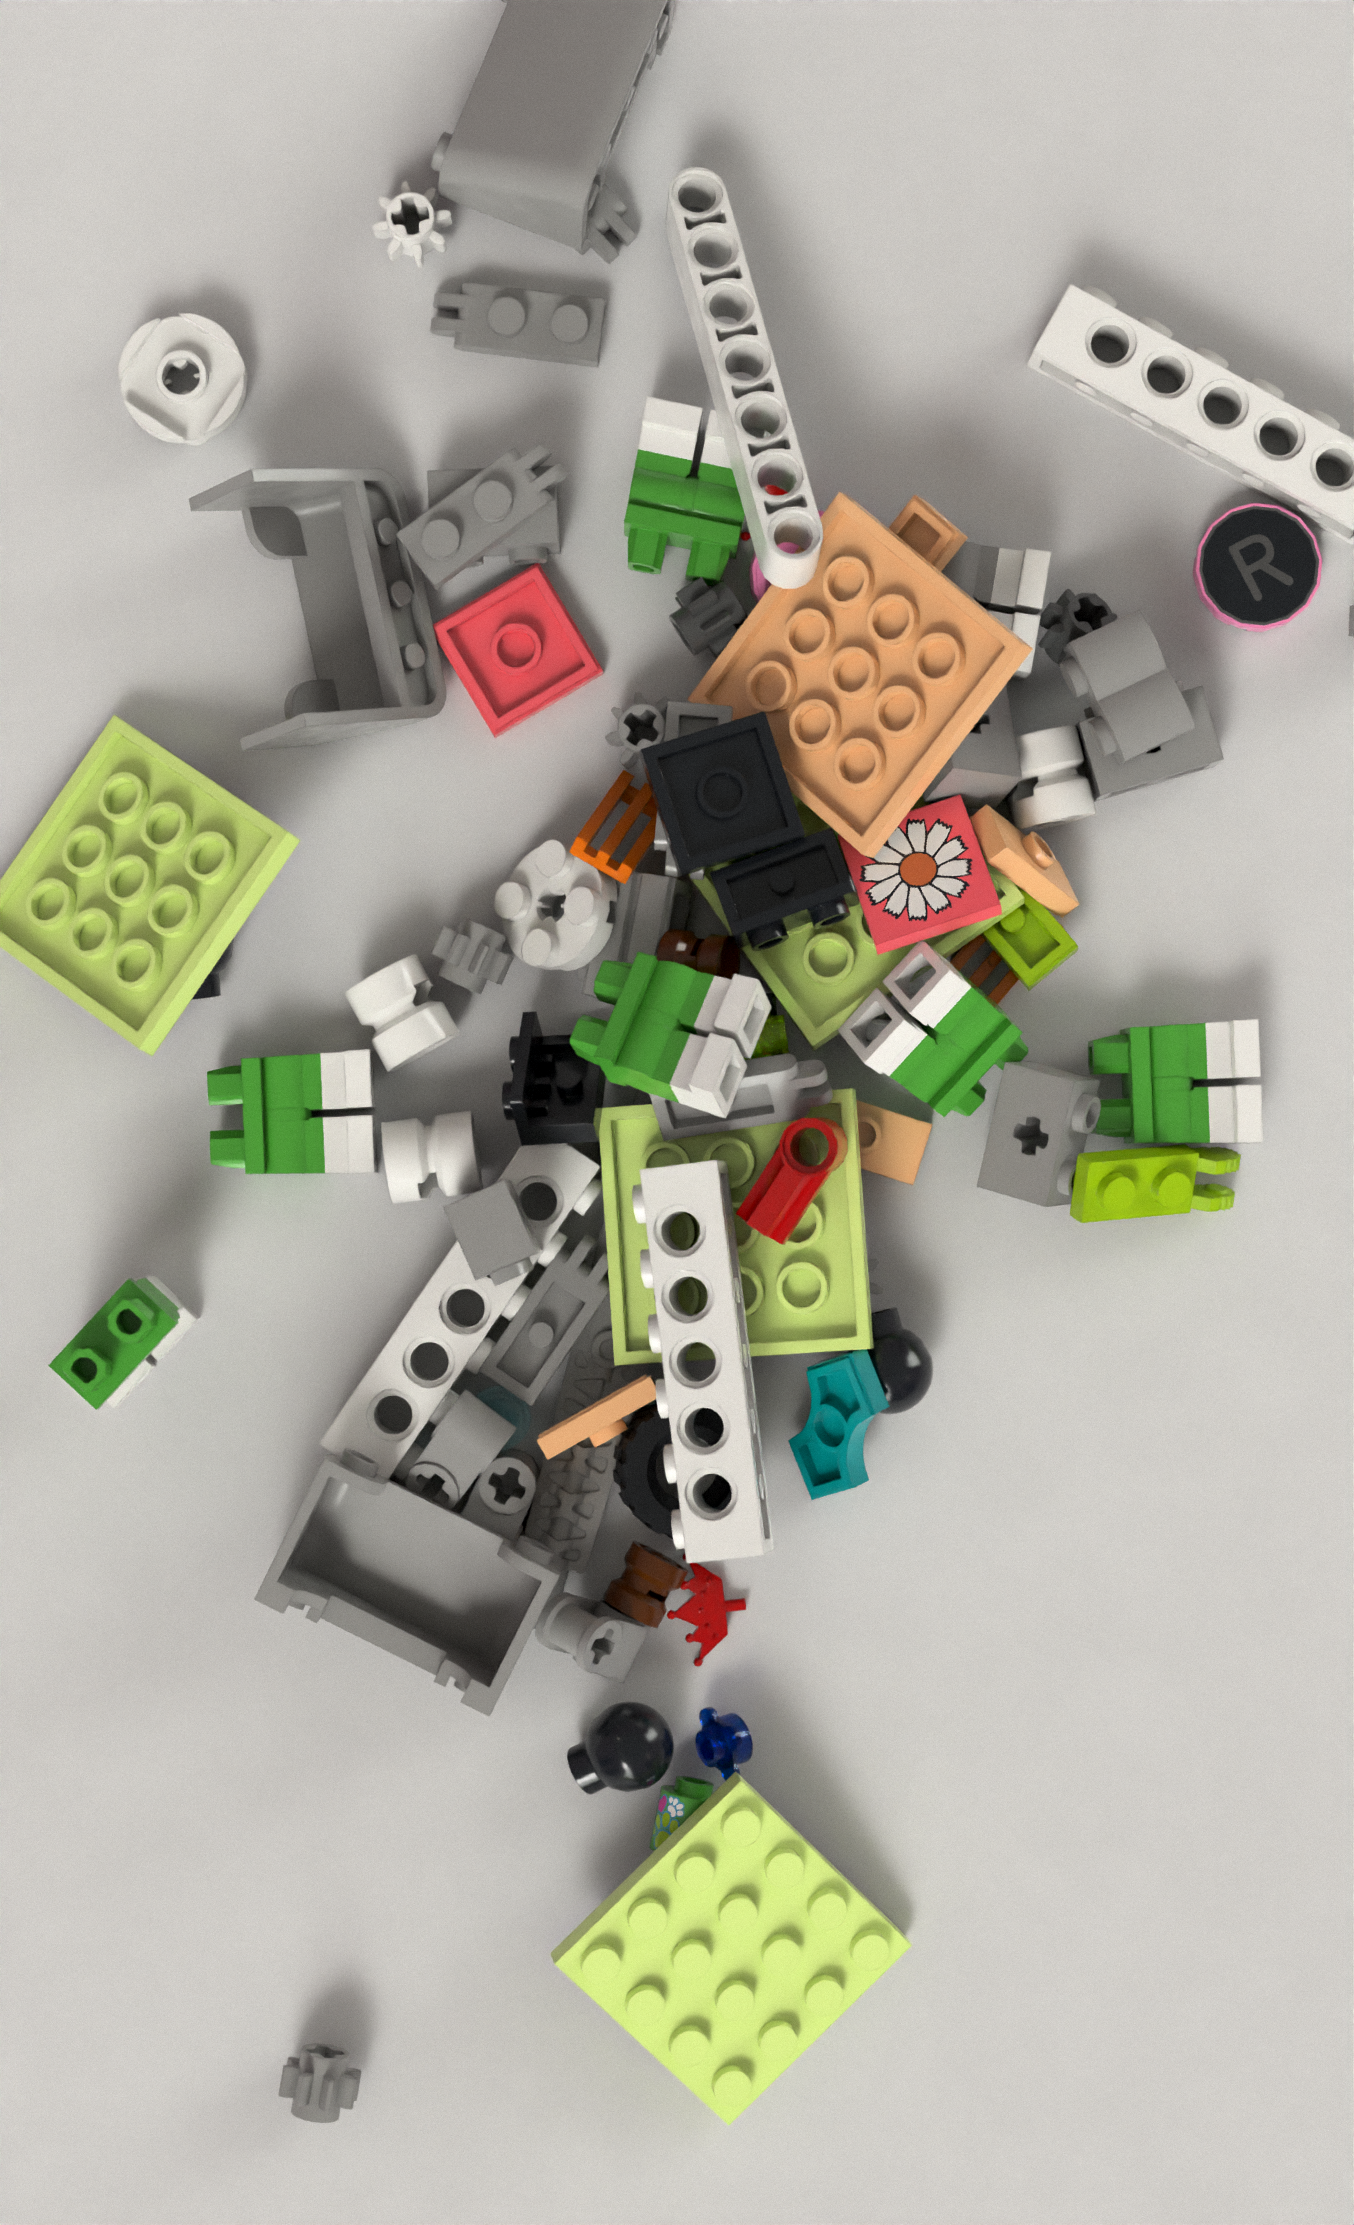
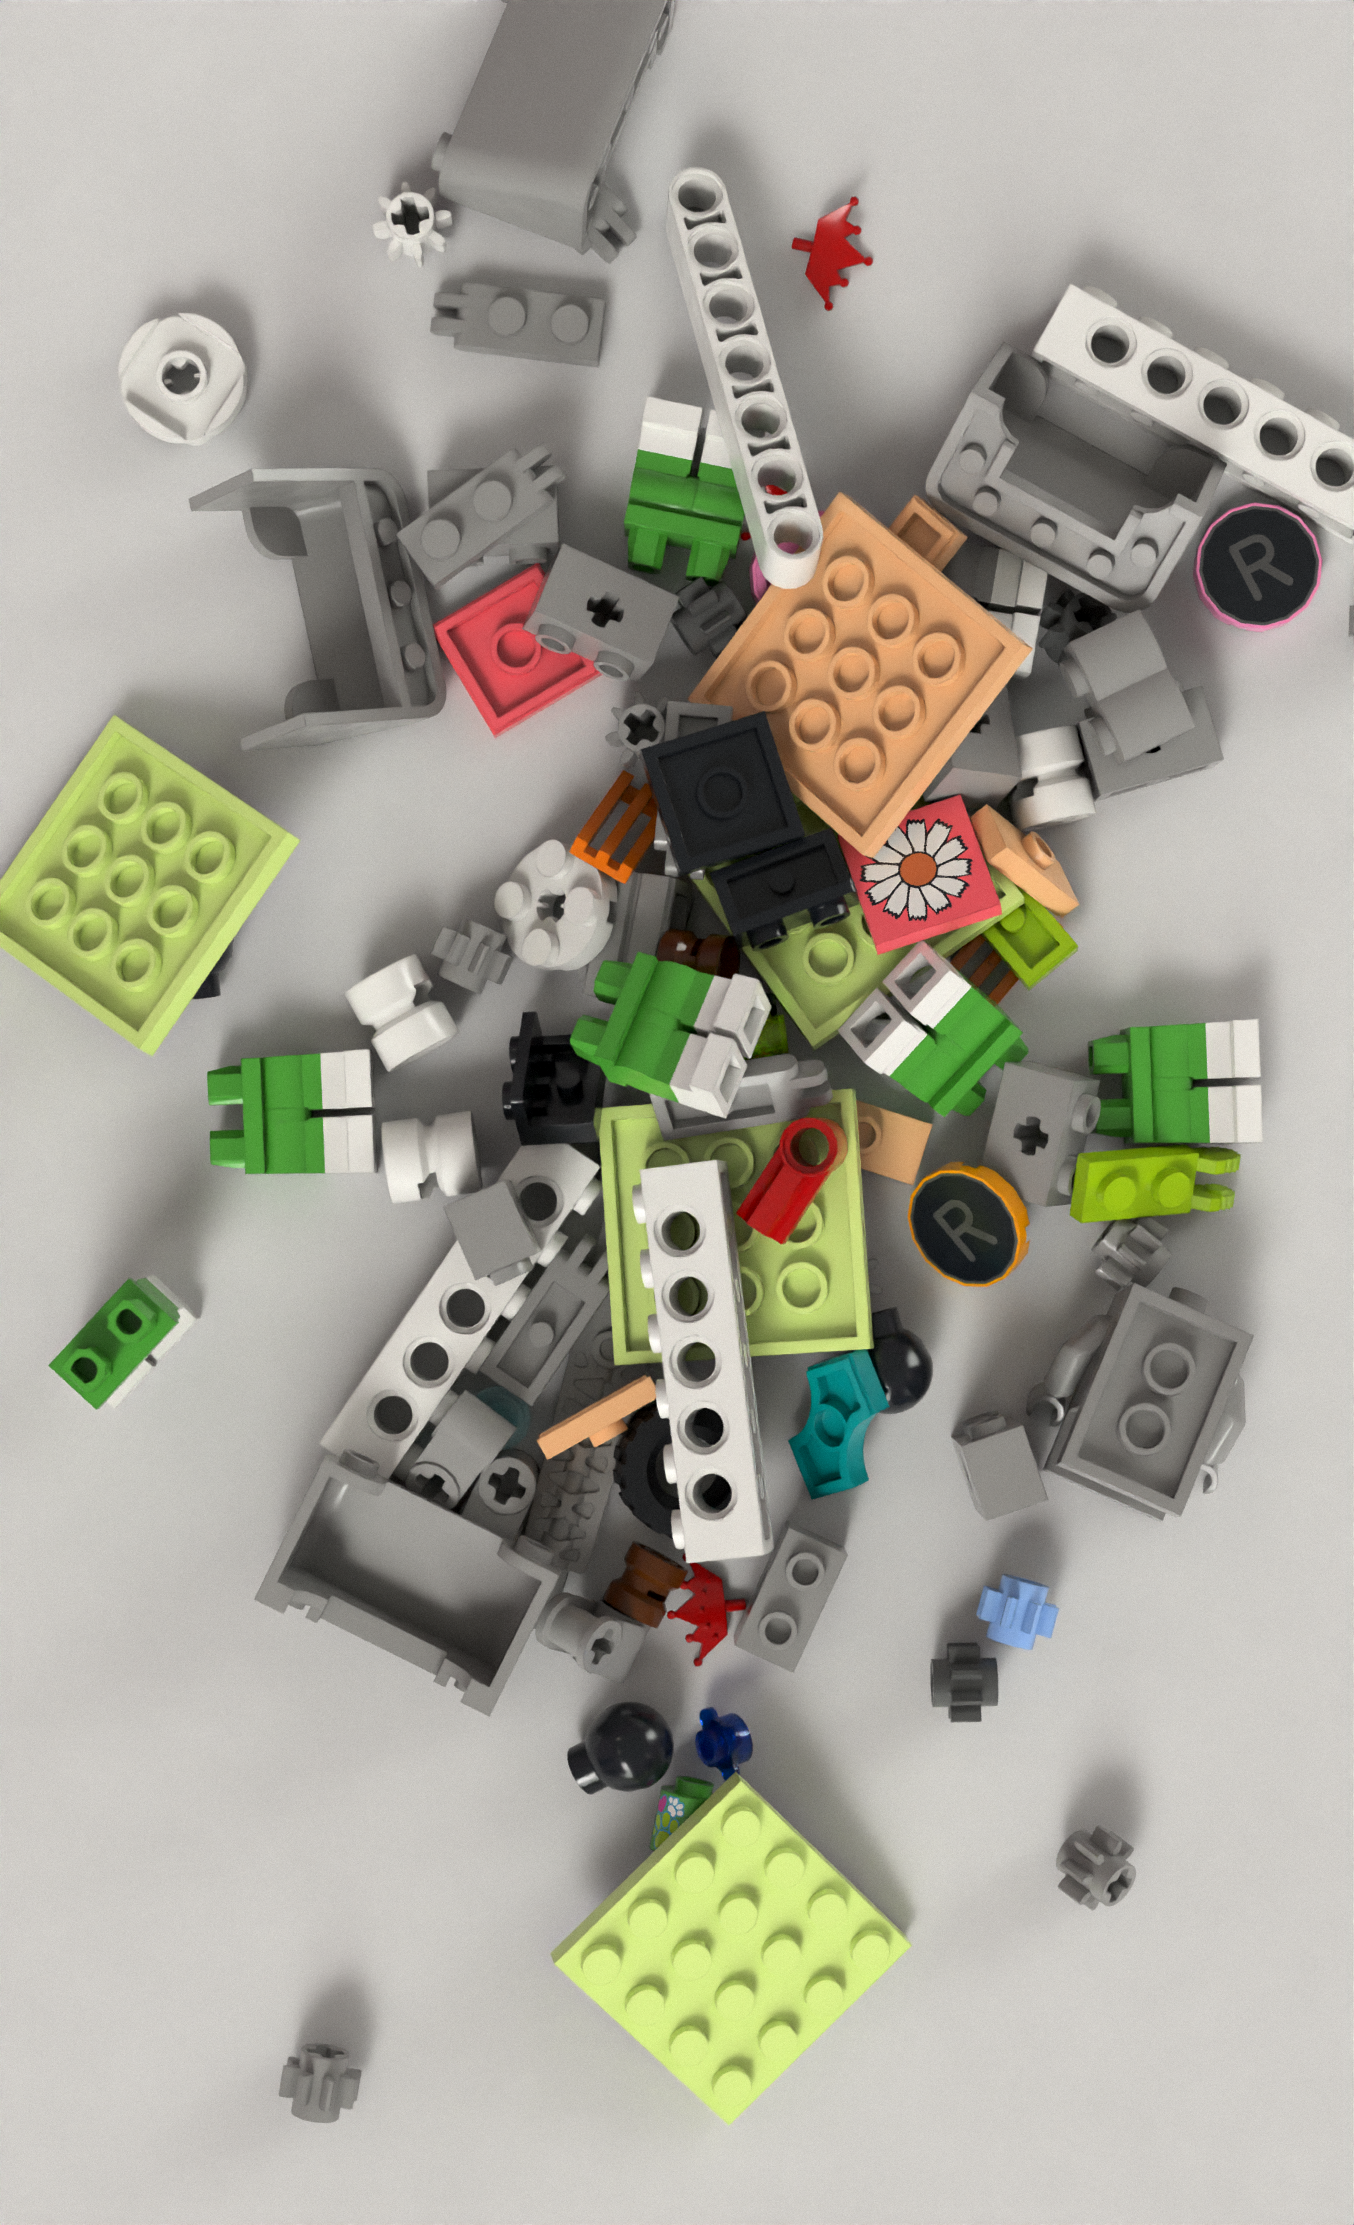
none -> light grey brick [522,543,680,682]
none -> light grey brick [734,1521,848,1673]
none -> red piece [792,196,873,311]
none -> black tile [907,1162,1030,1287]
none -> light grey windscreen [925,342,1227,613]
none -> dark grey gear [930,1643,998,1723]
none -> light grey brick [951,1410,1049,1521]
none -> light blue gear [976,1574,1059,1650]
none -> light grey torso [1026,1283,1254,1522]
none -> light grey gear [1056,1825,1136,1910]
none -> light grey gear [1091,1217,1172,1291]

